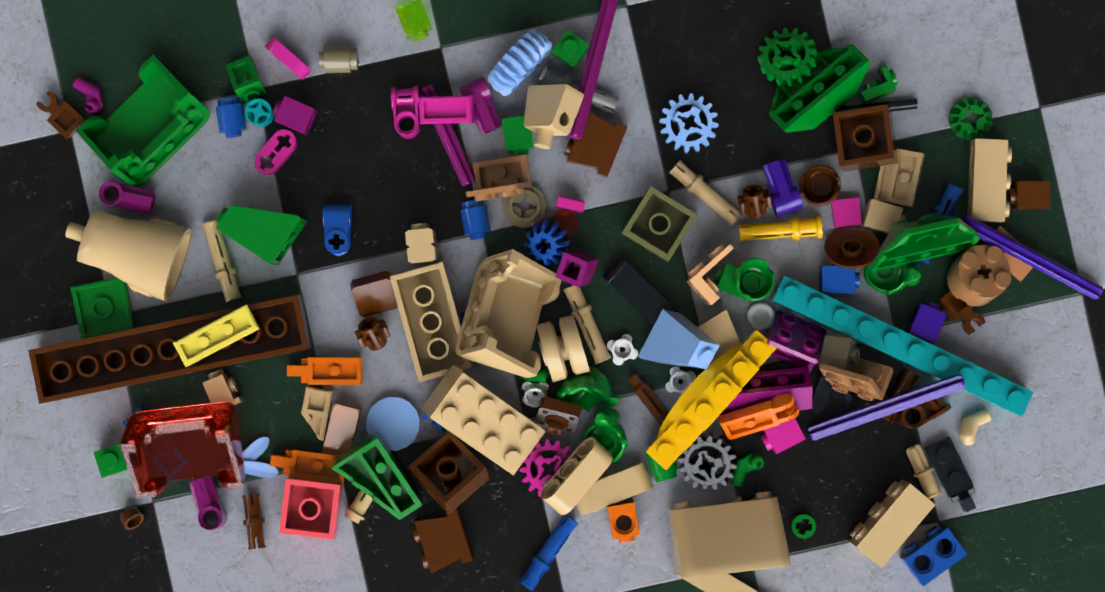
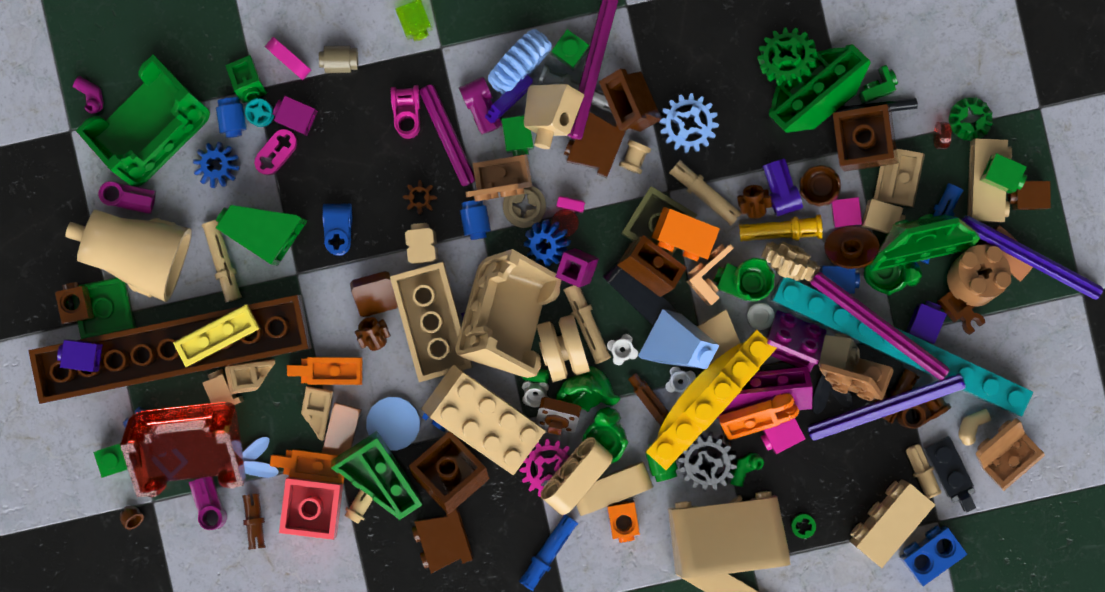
reddish brown plate [36,91,86,140] -> none
dark pink tile [419,95,475,124] -> none
none -> reddish brown brick [55,282,94,324]
none -> dark purple brick [57,340,103,372]
none -> blue gear [193,142,240,188]
none -> tan tile [225,359,275,394]
none -> reddish brown gear [403,180,437,215]
none -> dark purple tile [485,74,533,124]
none -> reddish brown hips [599,68,662,132]
none -> reddish brown brick [617,235,687,297]
none -> tan bush [619,140,651,174]
none -> orange brick [651,207,720,262]
none -> tan gear [761,242,820,281]
none -> magenta axle [810,272,950,380]
none -> clear red tile [933,122,952,149]
none -> medium nougat bracket [976,418,1045,491]
none -> green brick [980,153,1027,193]

